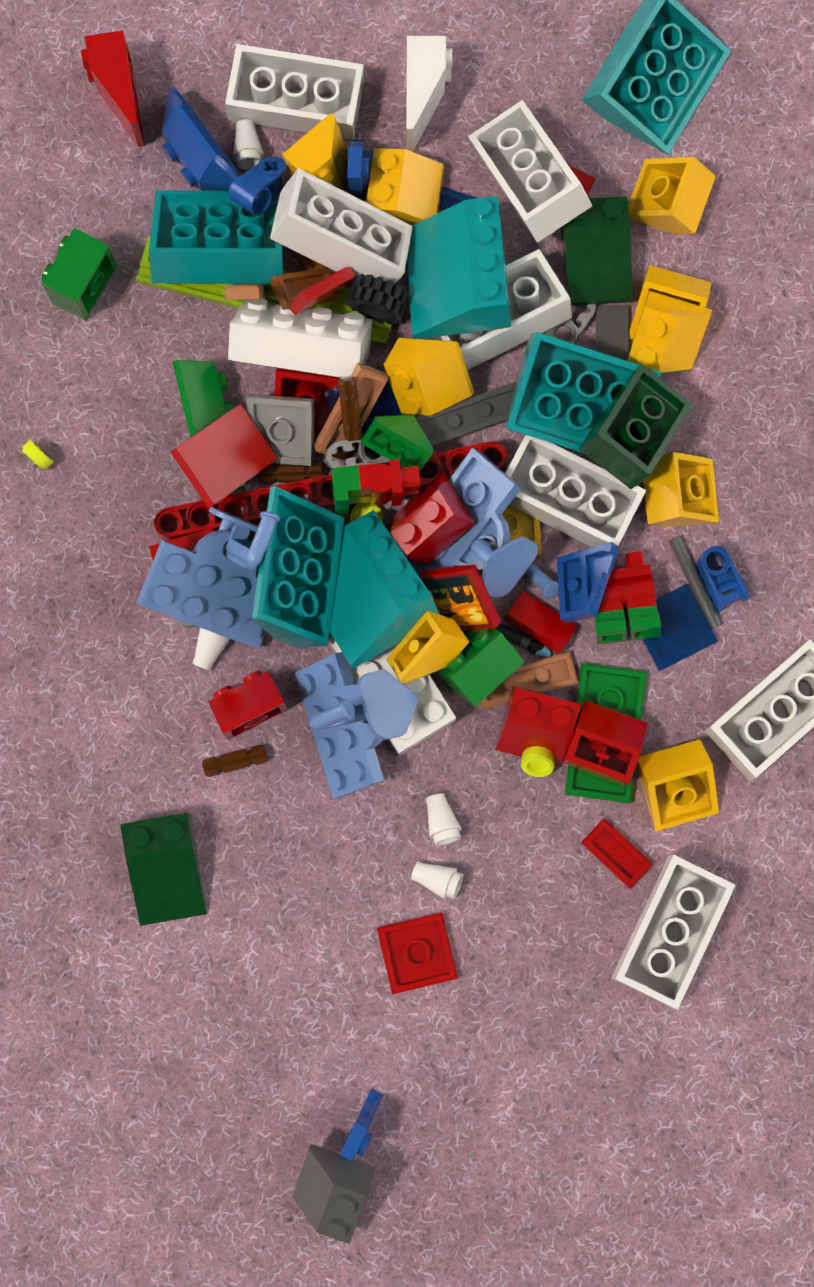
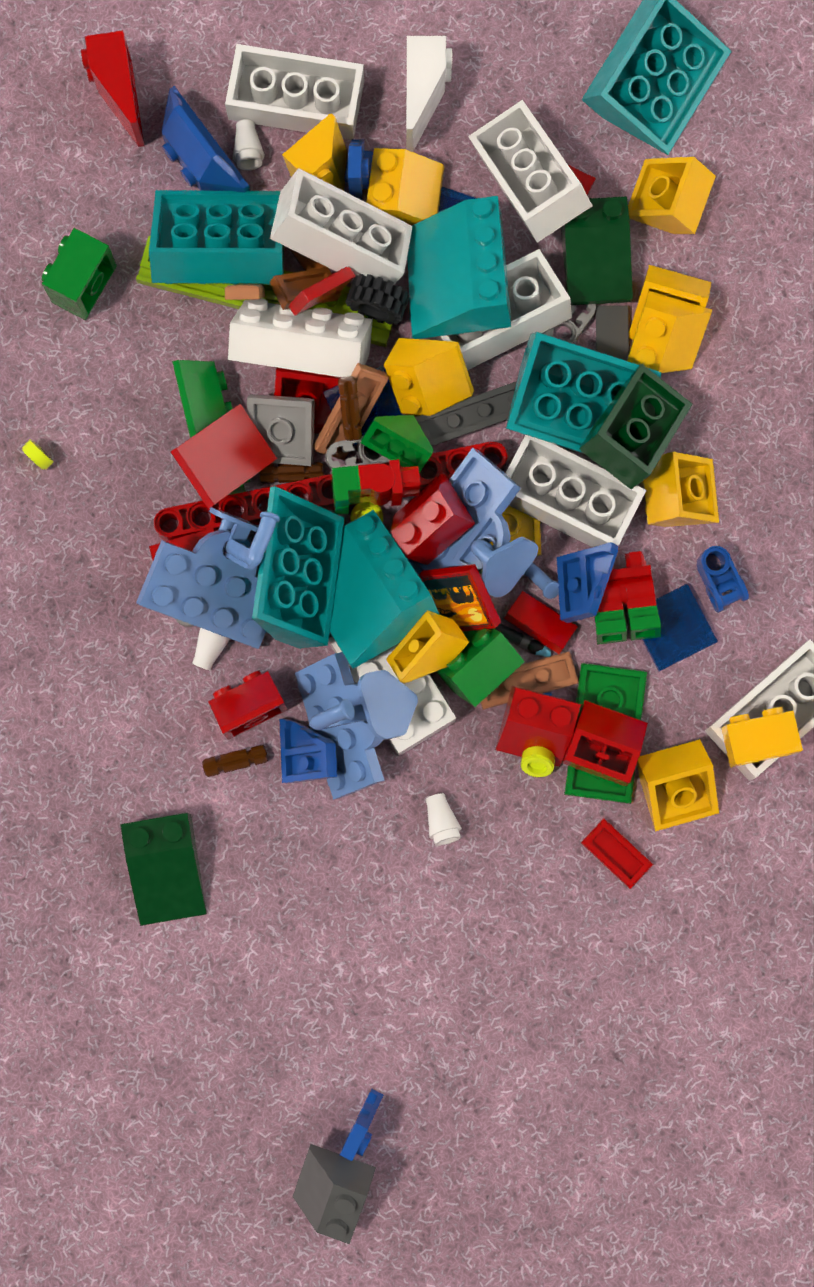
blue piece [229,157,287,215] -> none
red tile [377,912,458,995] -> none
white cone [411,861,464,900] -> none
white brick [611,855,736,1010] -> none
dark grey bar [669,535,722,630] -> none
none -> blue wing [279,719,337,783]
none -> yellow brick [721,707,803,768]

